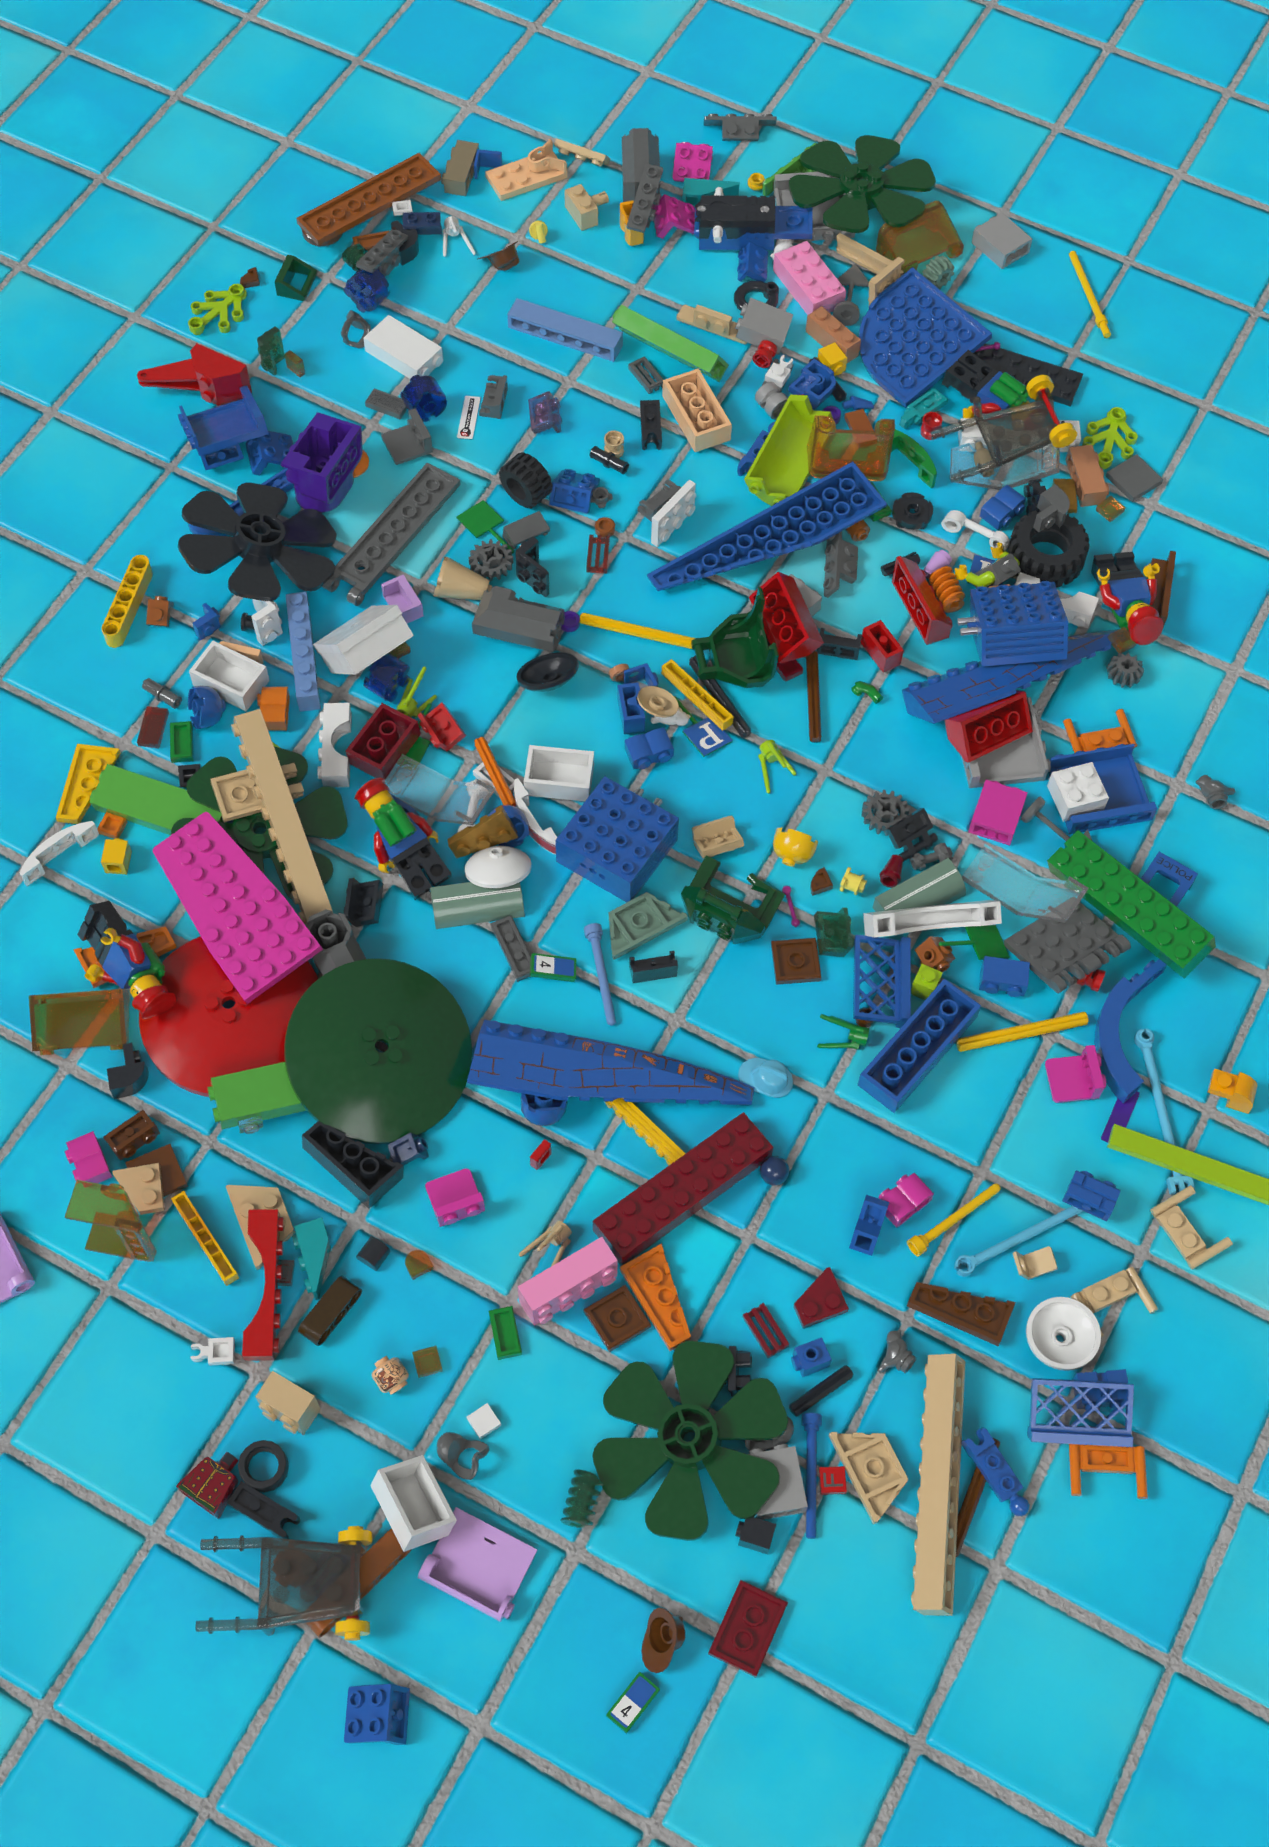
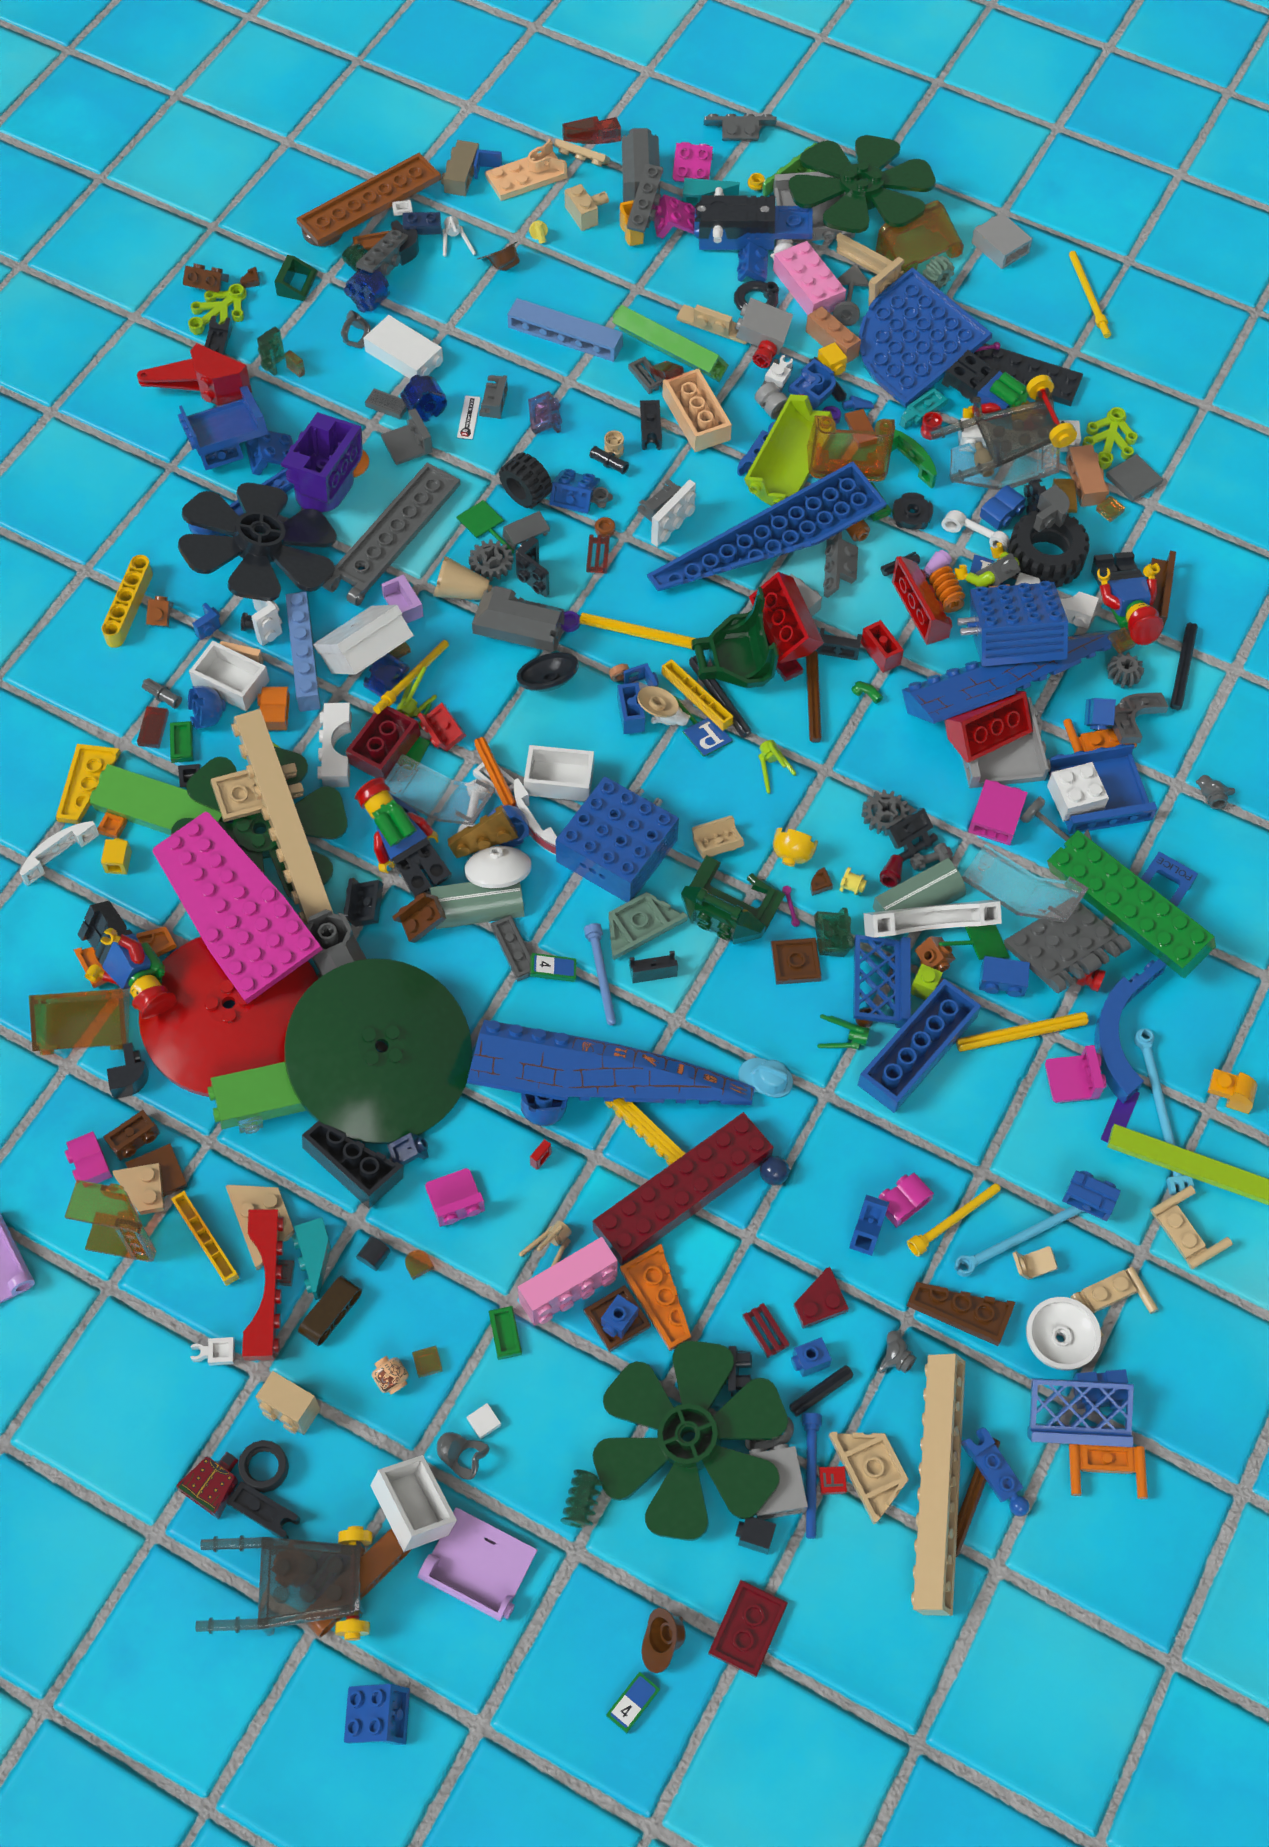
blue brick [624,728,674,769] -> none
none -> reddish brown bracket [183,263,229,292]
none -> black plate [204,315,232,355]
none -> yellow bar [373,640,449,714]
none -> reddish brown bracket [392,893,447,943]
none -> clear red slope [562,116,621,144]
none -> blue brick [601,1294,638,1339]
none -> clear red tile [650,361,684,380]
none -> blue brick [1084,698,1116,730]
none -> flat silver plate [1112,693,1169,744]
none -> black axle [1170,622,1198,710]

